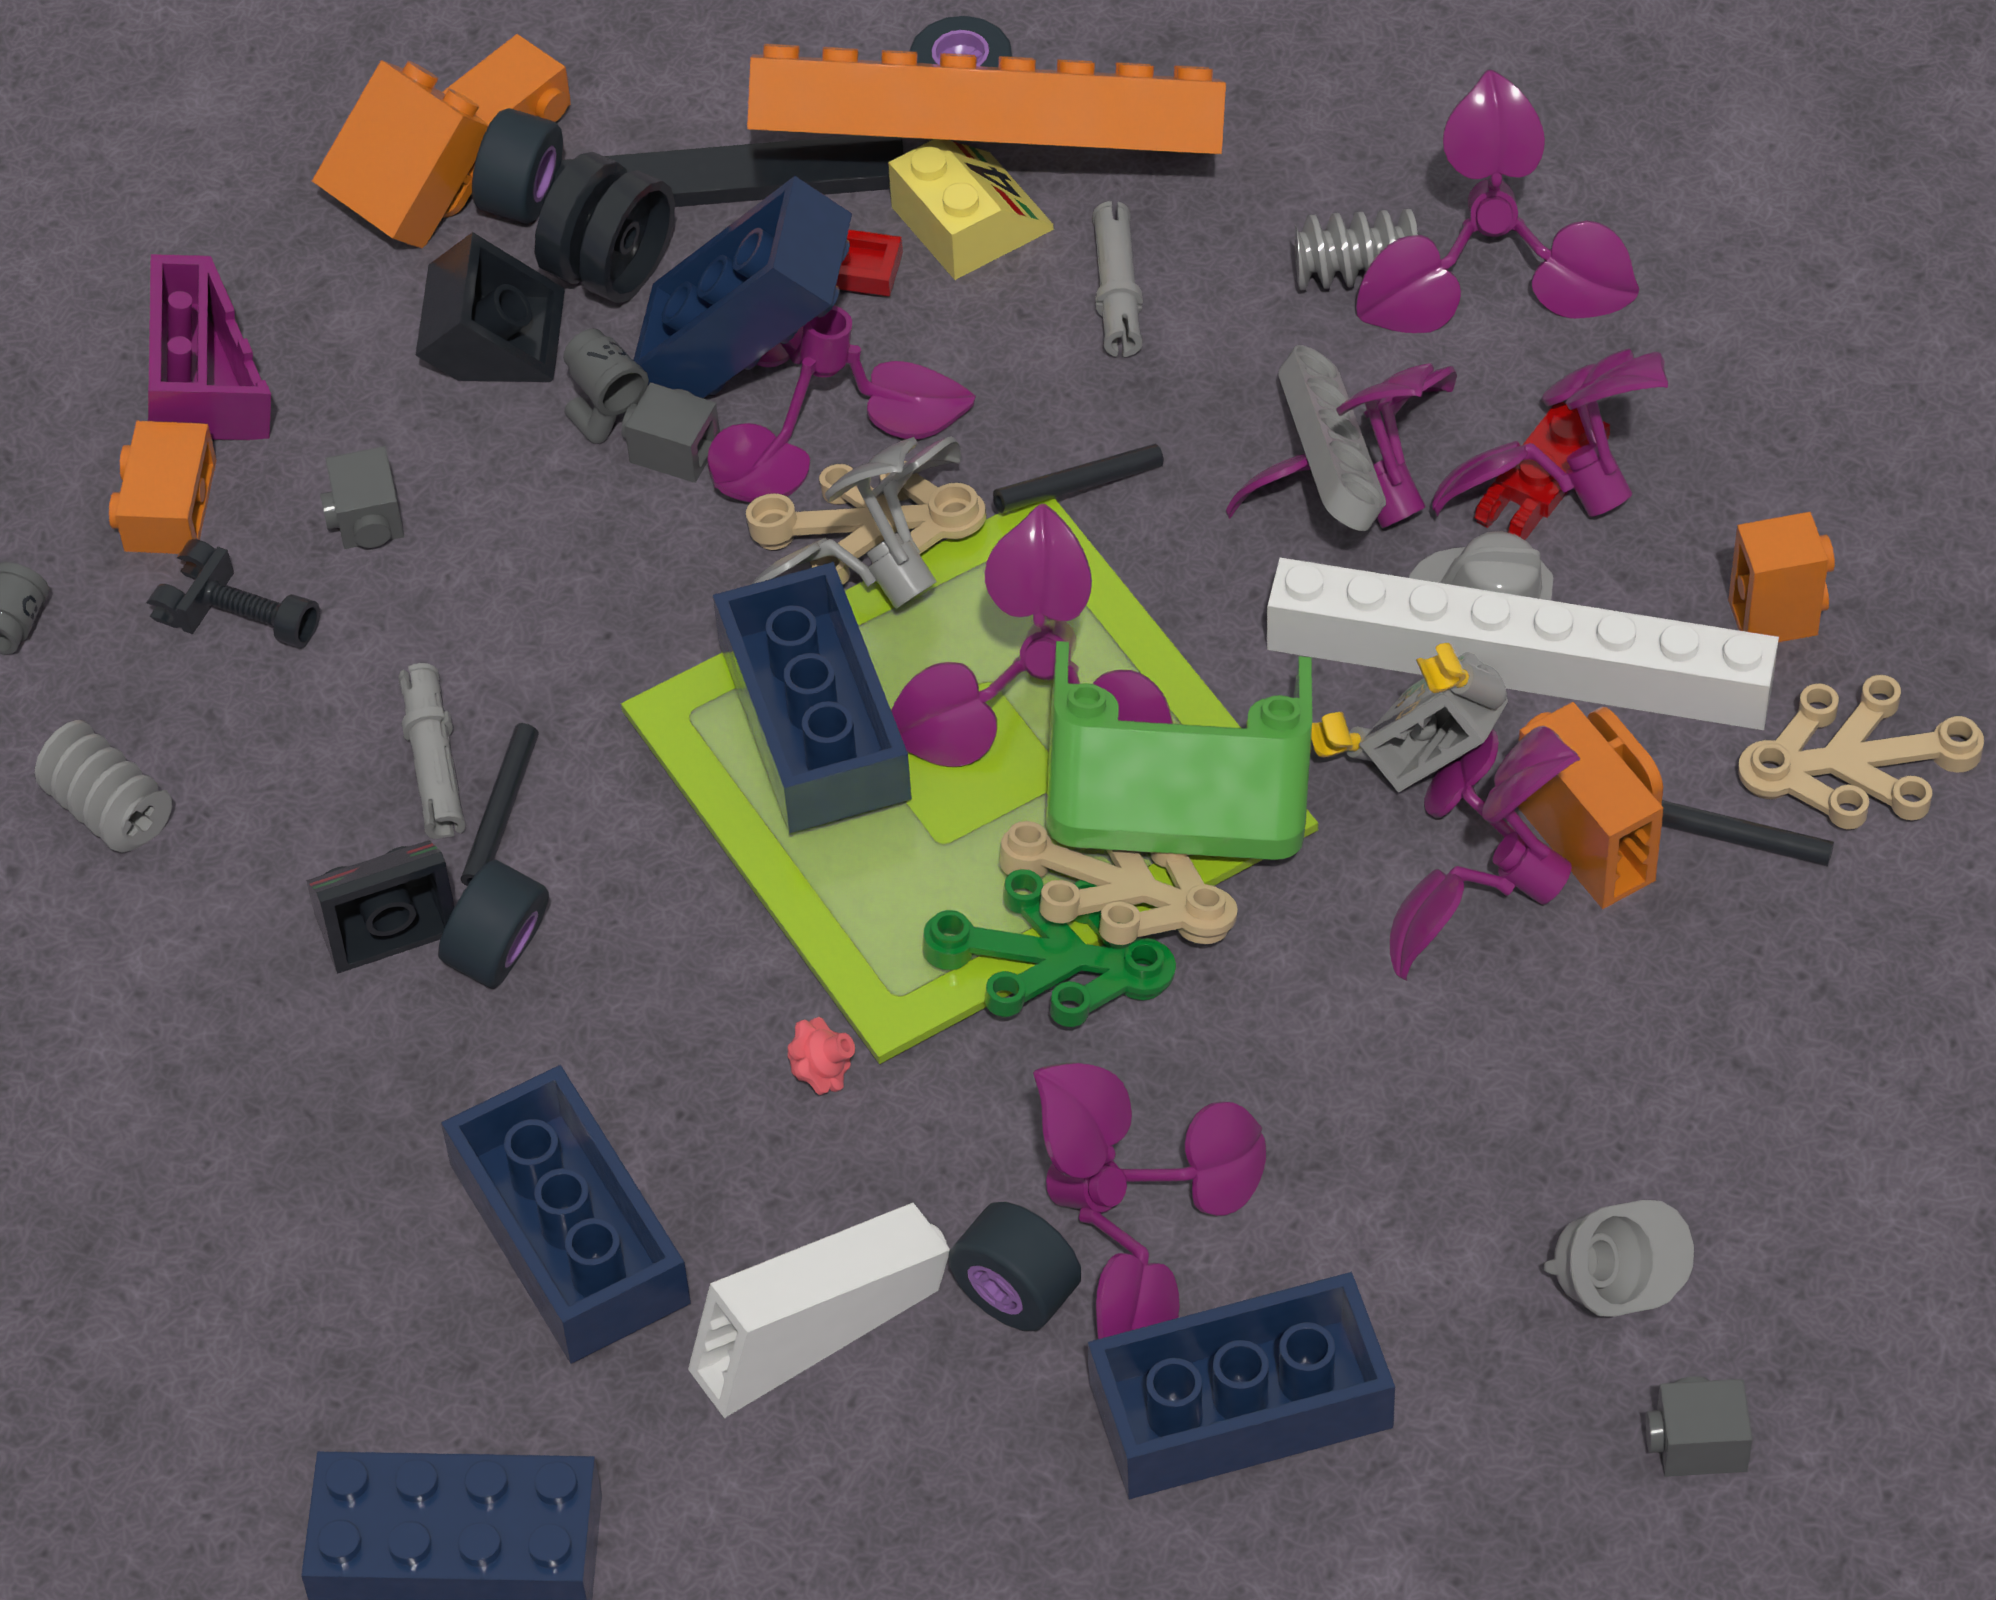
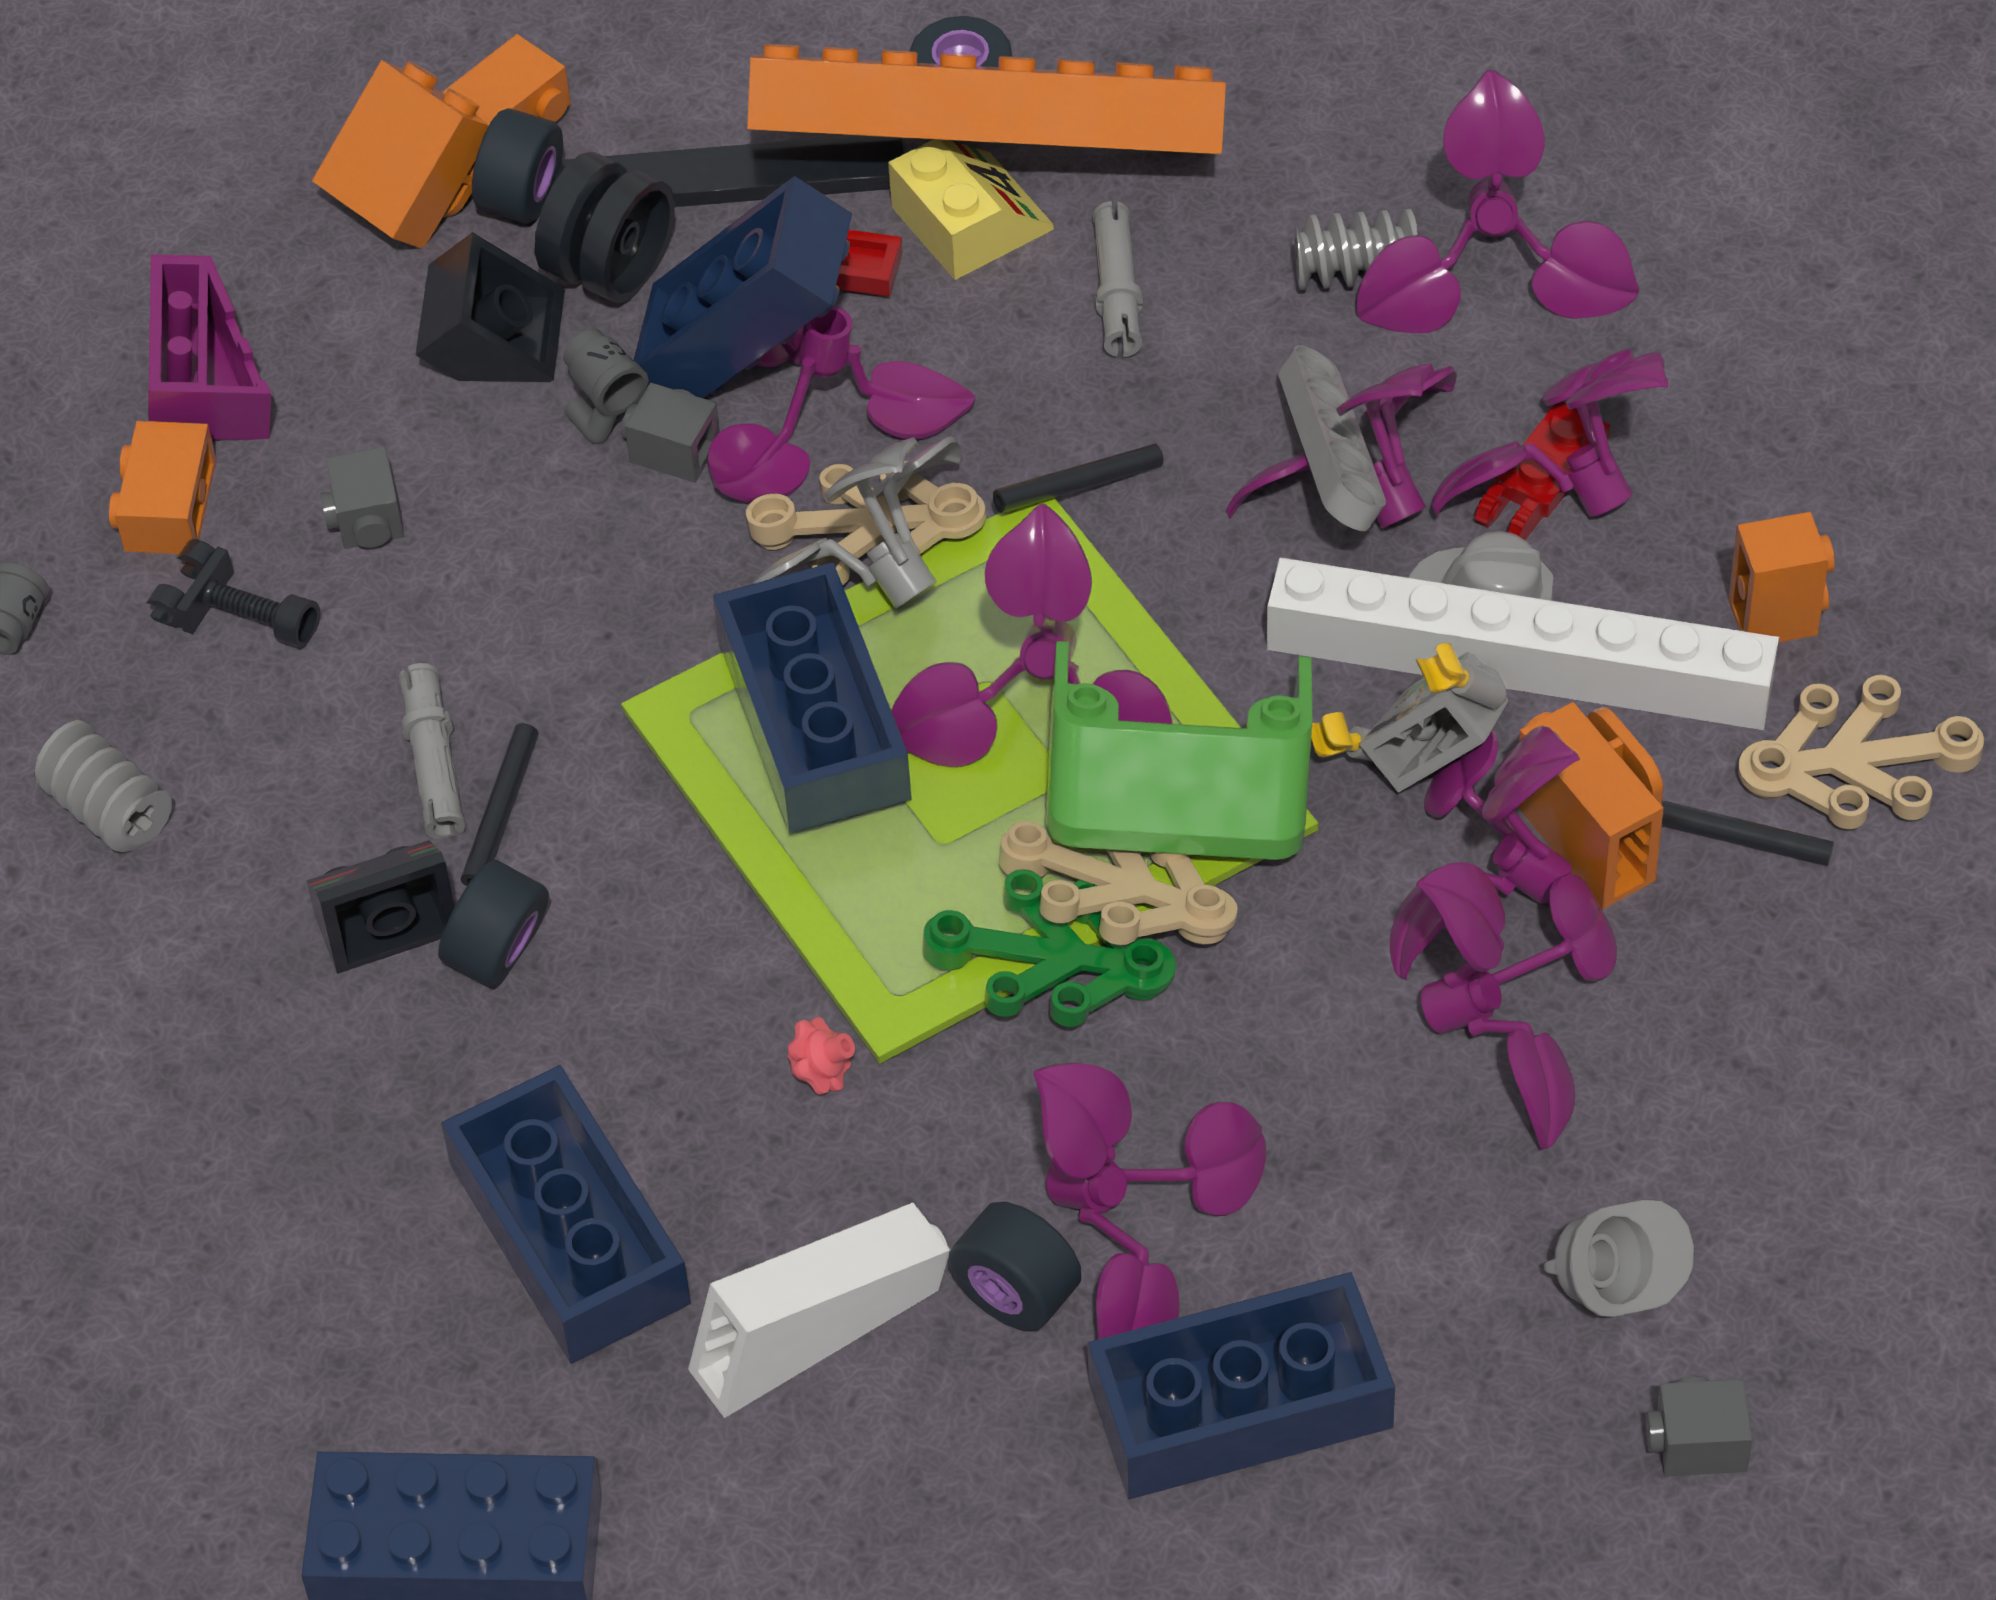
none -> magenta plant [1416,862,1617,1151]

